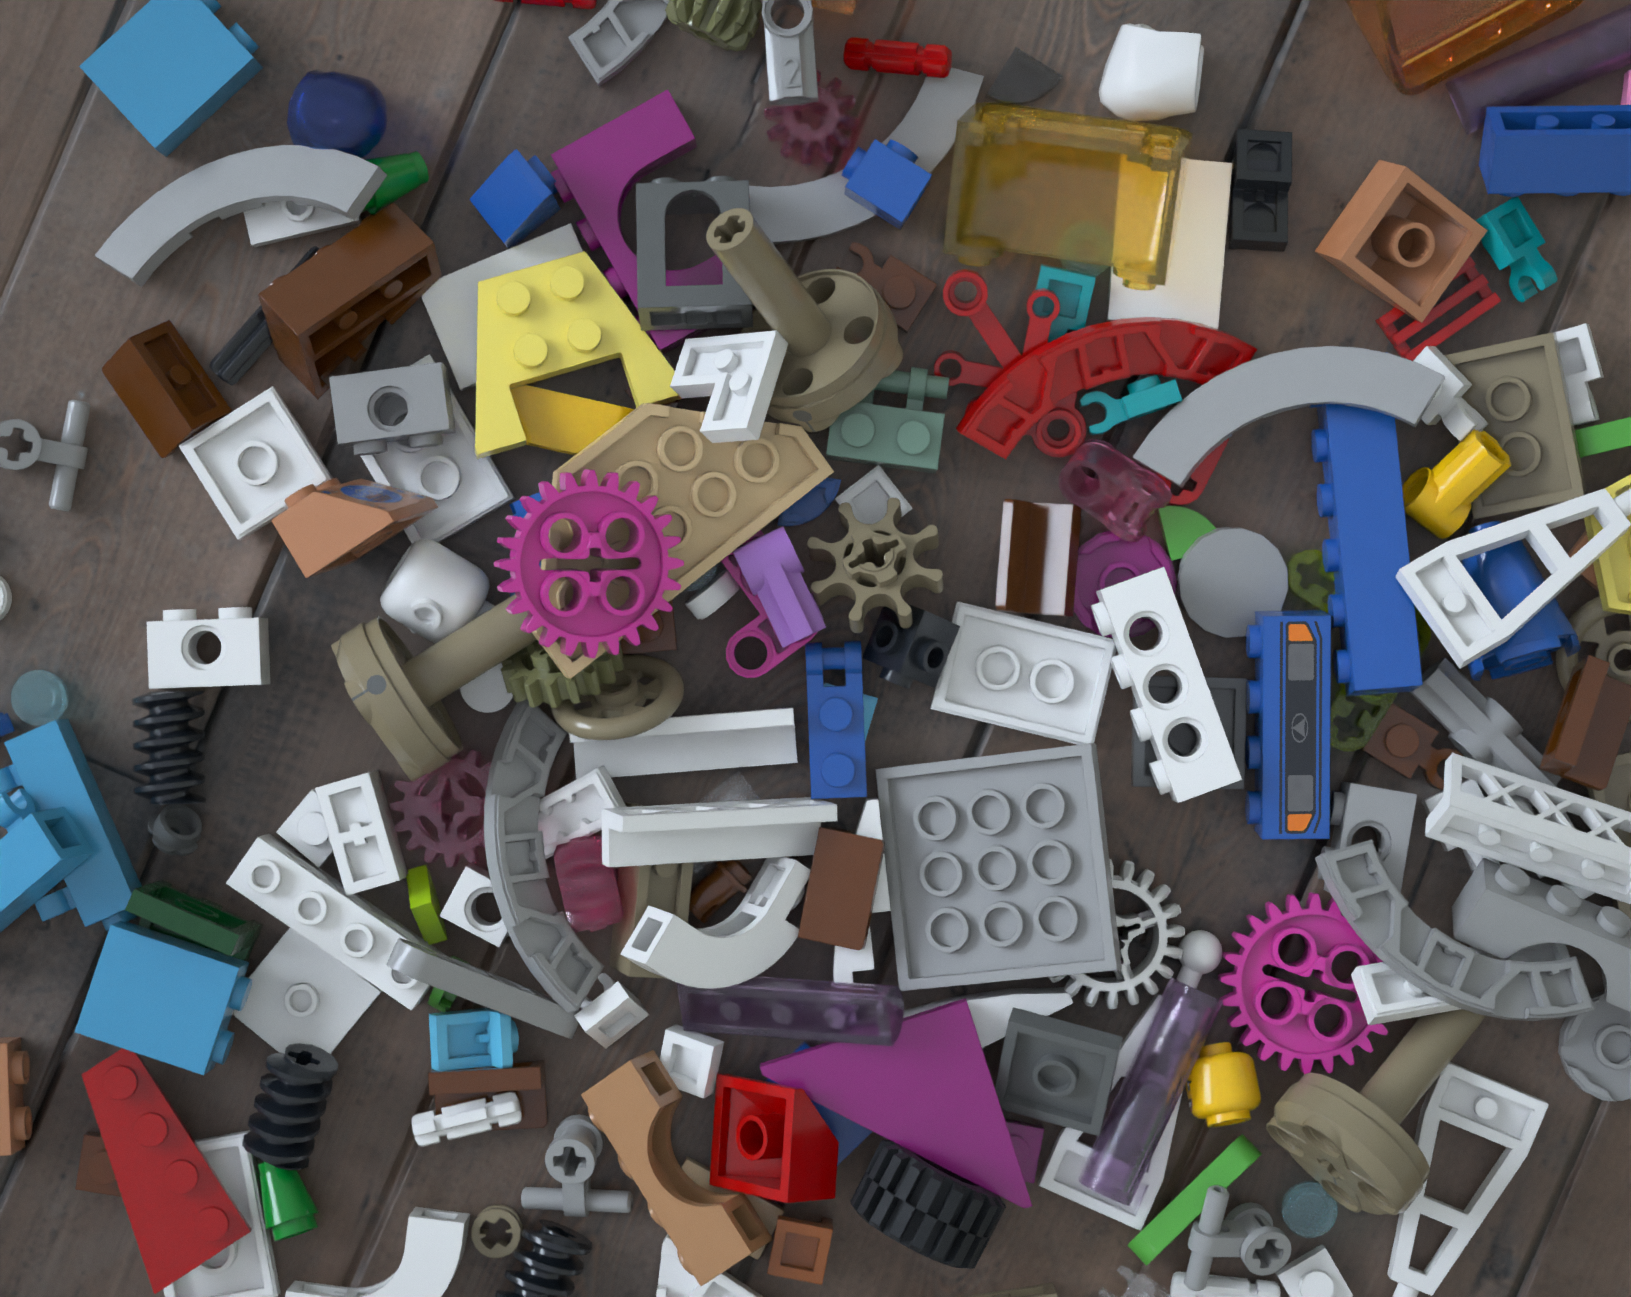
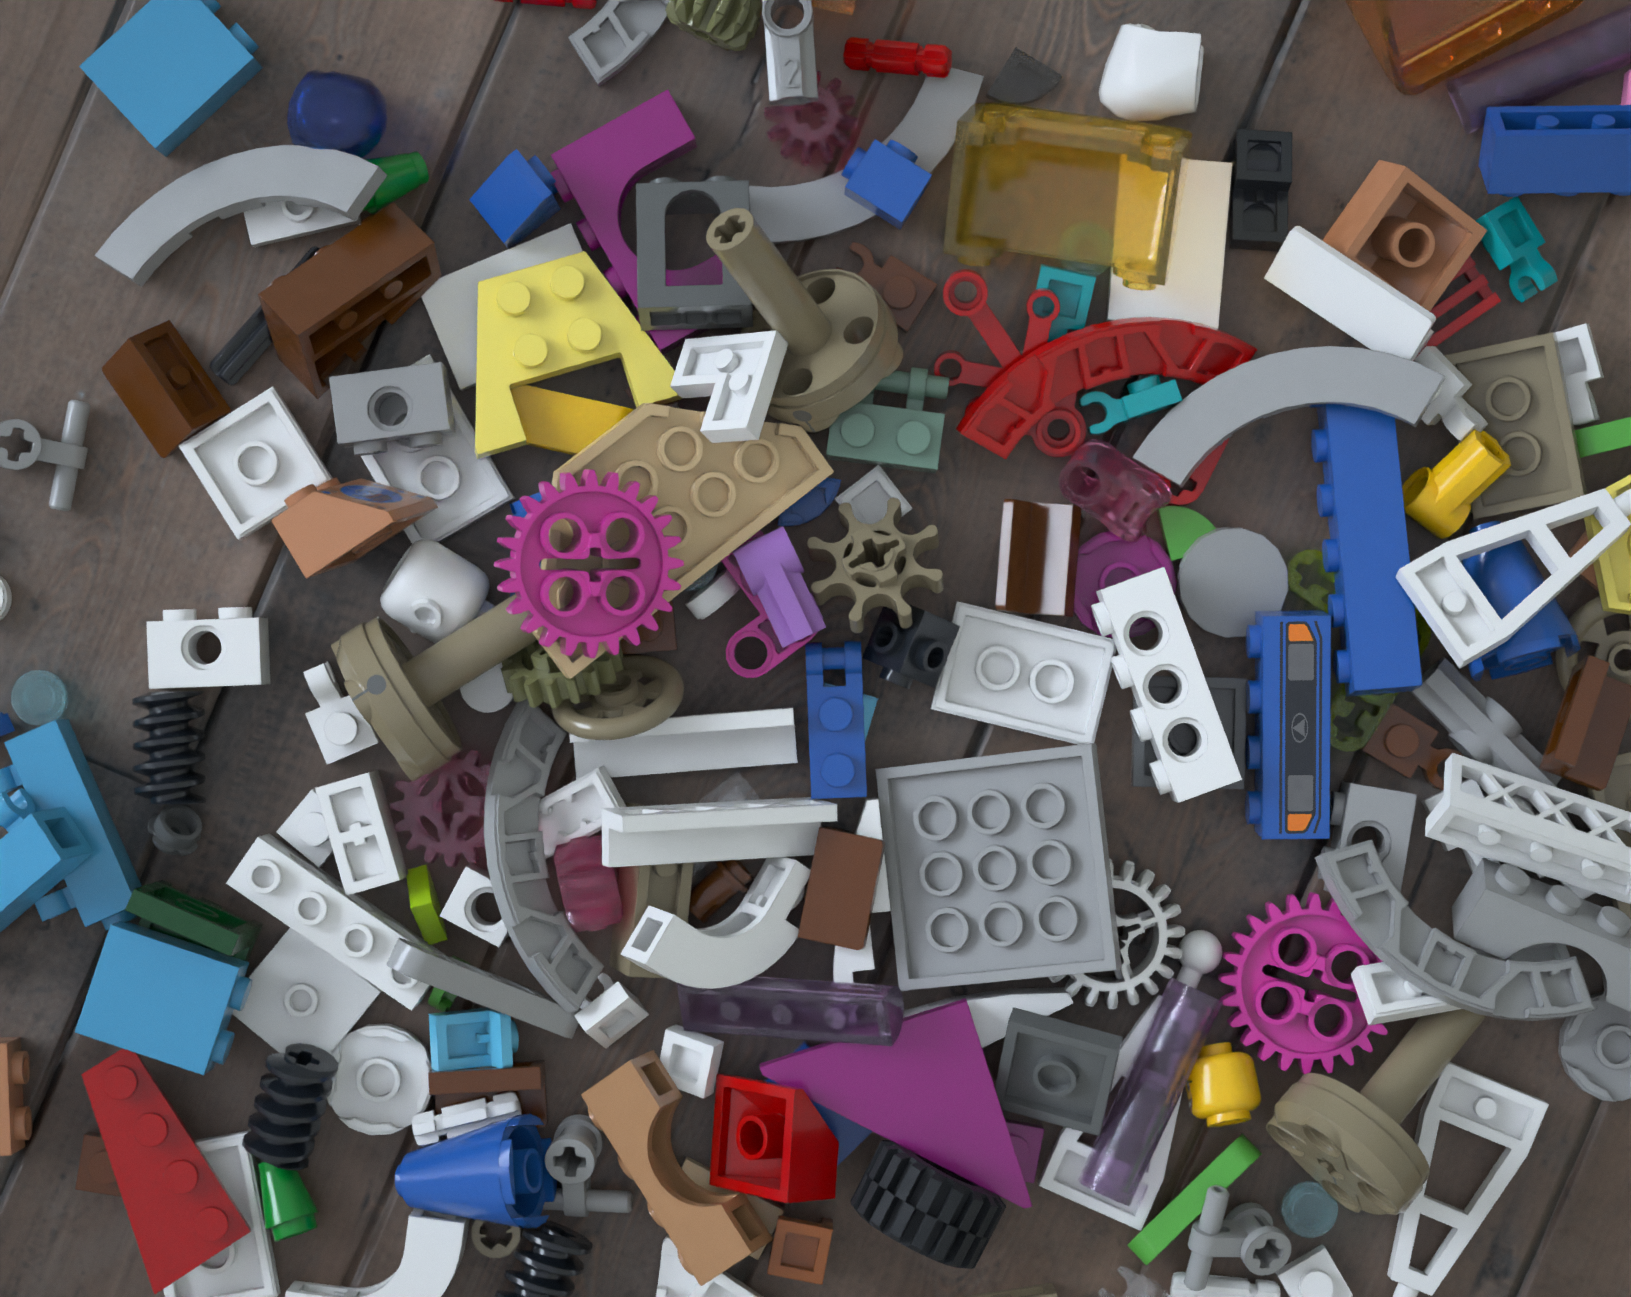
none -> white plate [303,662,381,764]
none -> white tile [327,1023,432,1135]
none -> blue cone [395,1114,557,1228]
none -> white panel [1264,226,1436,361]

